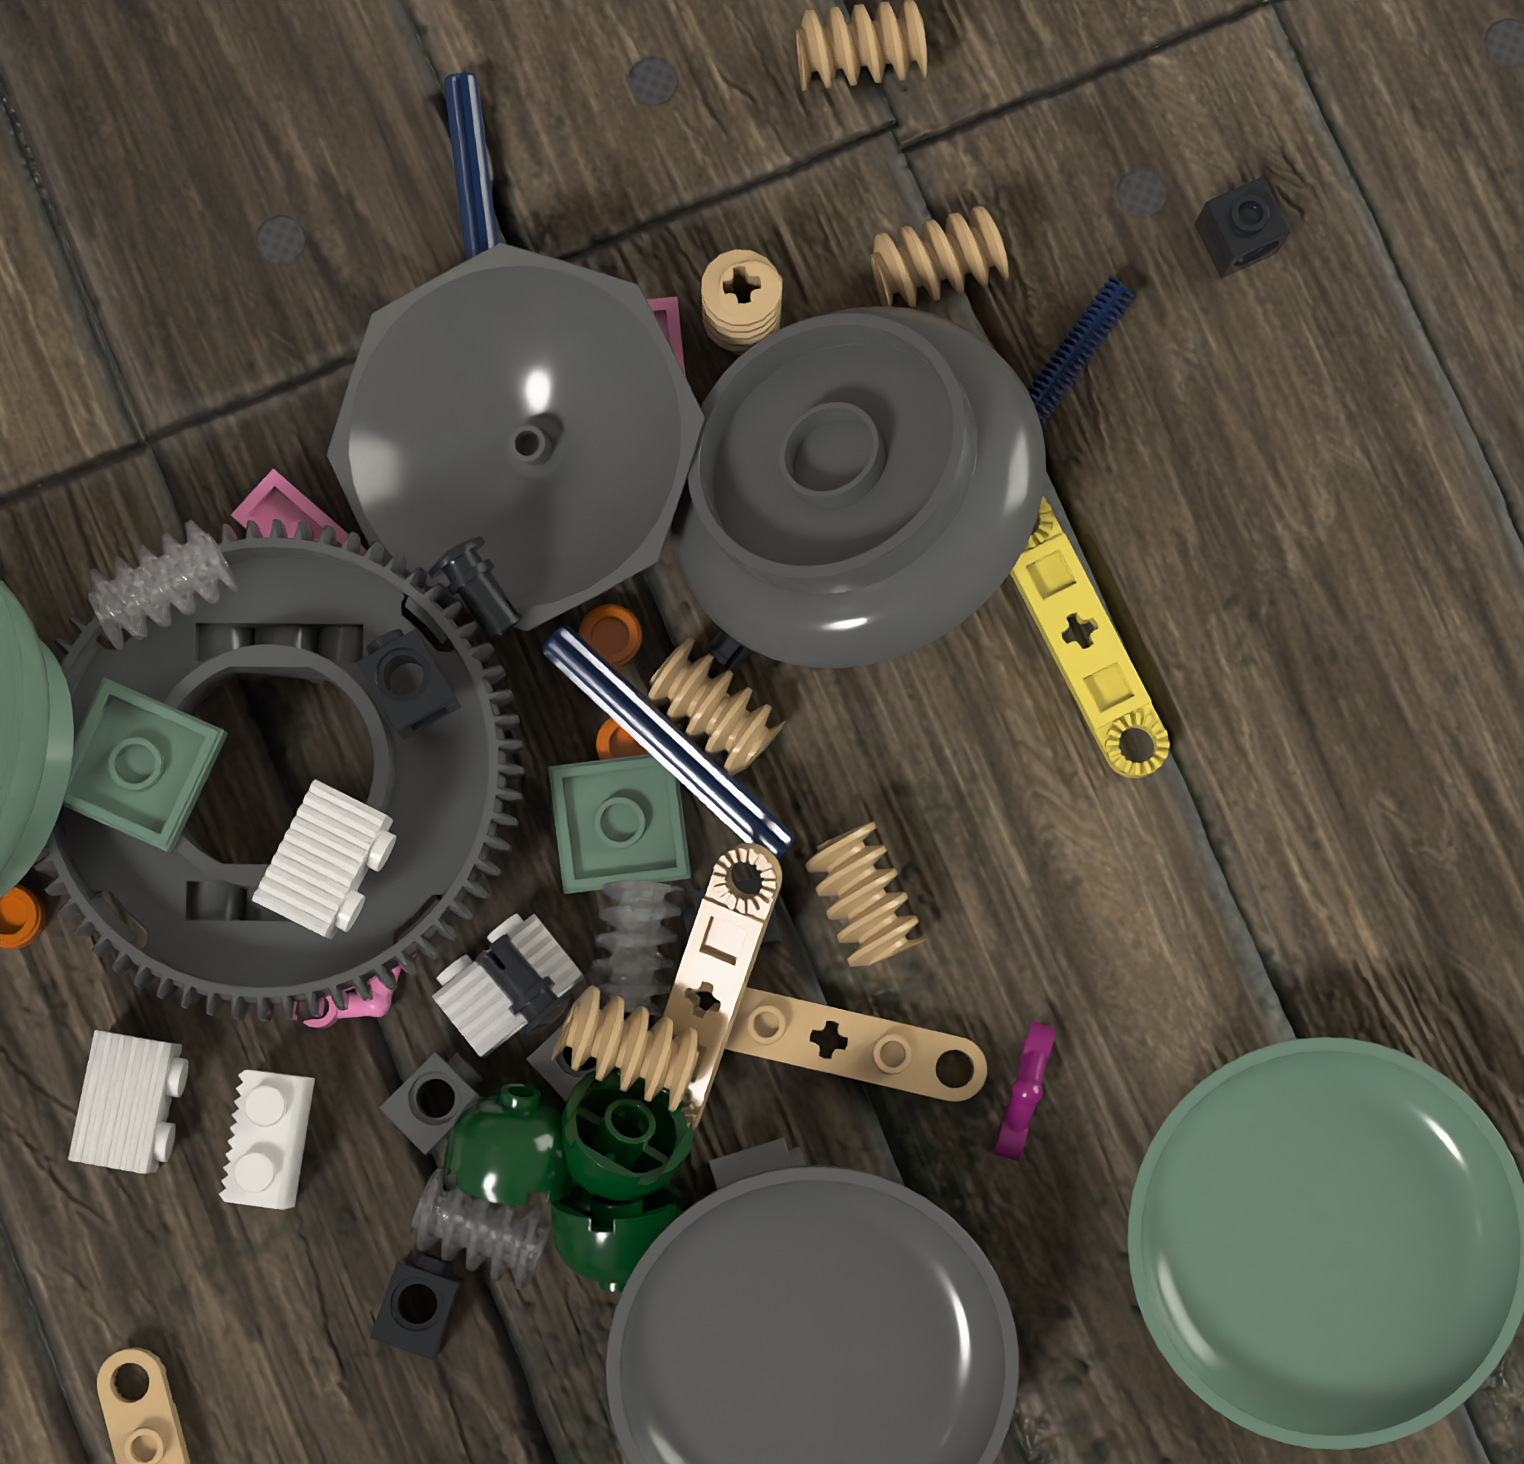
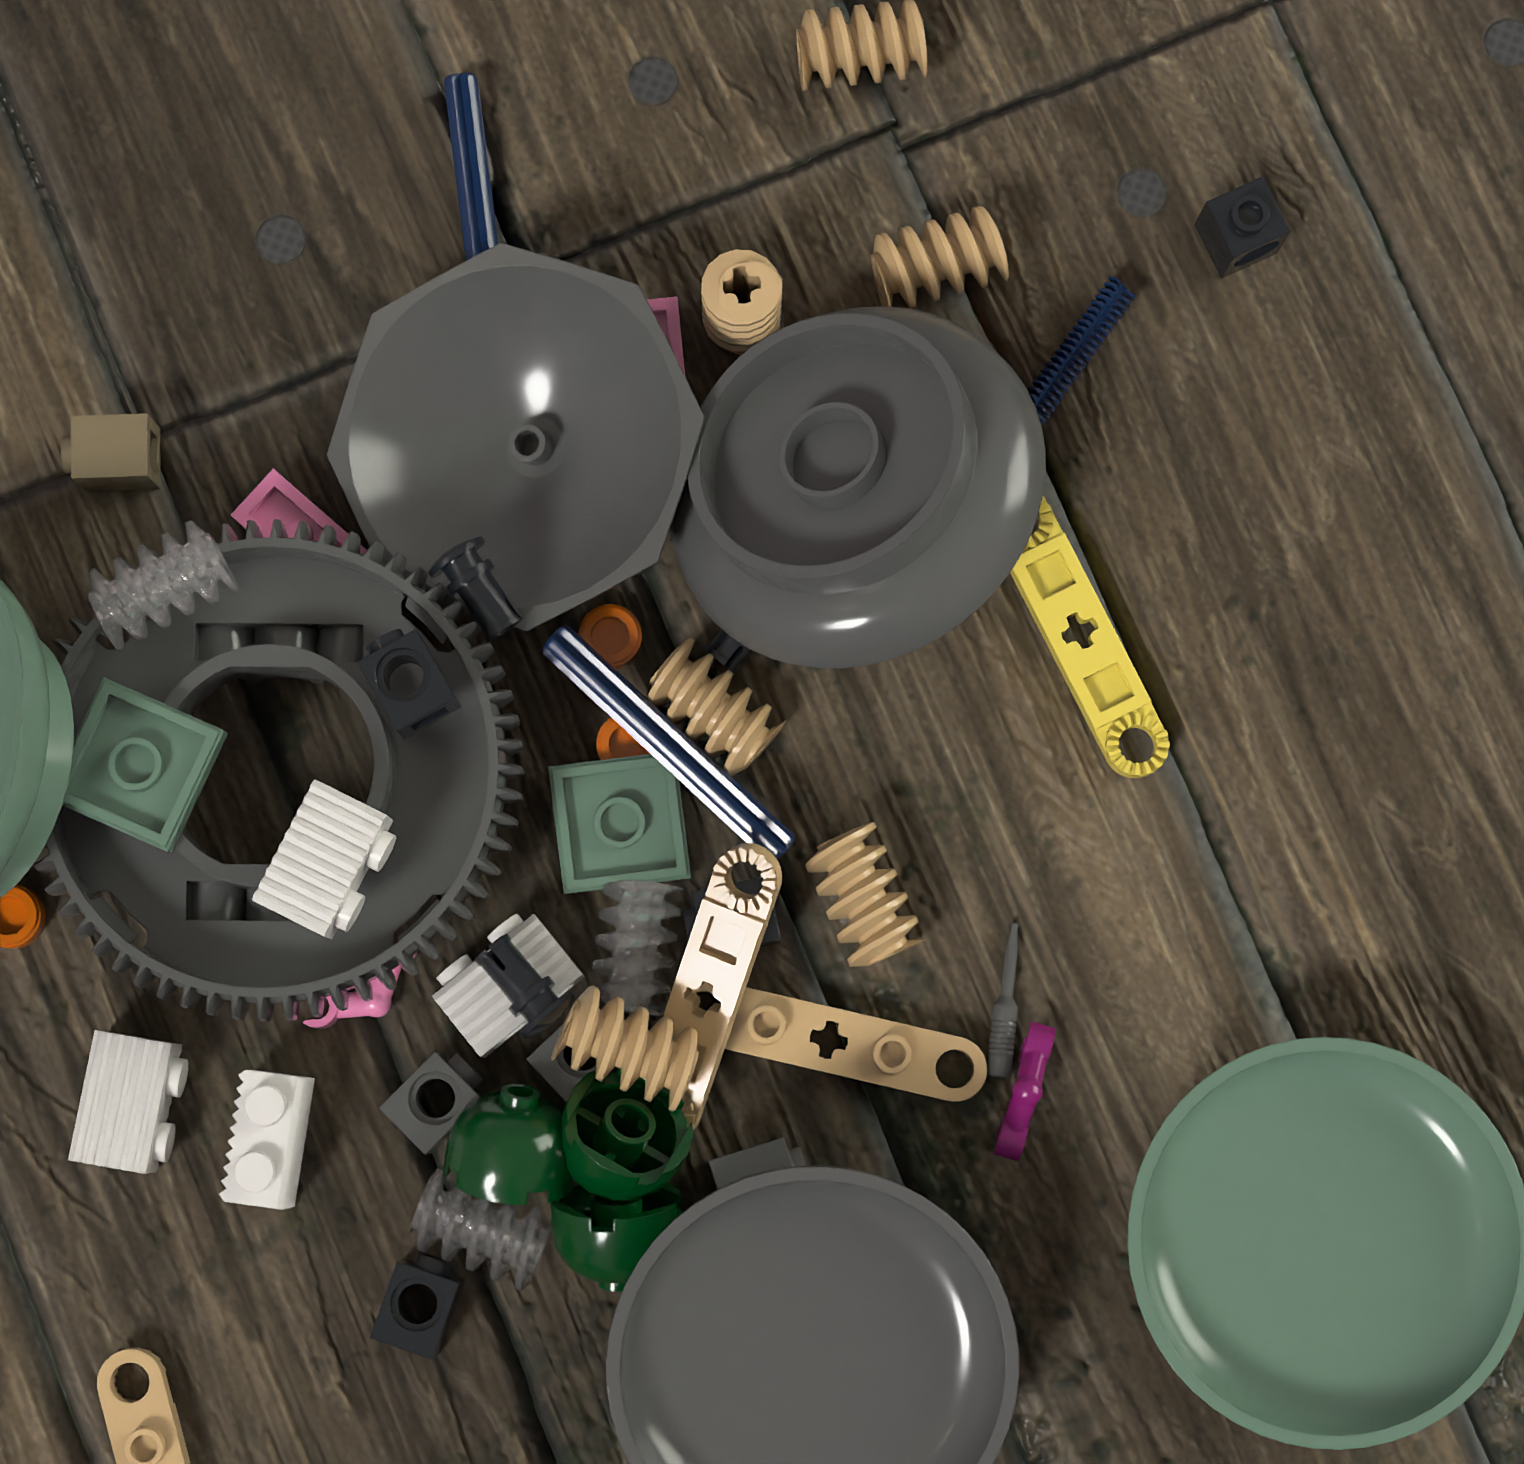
none -> dark tan brick [61,413,161,492]
none -> dark grey piece [987,923,1018,1078]

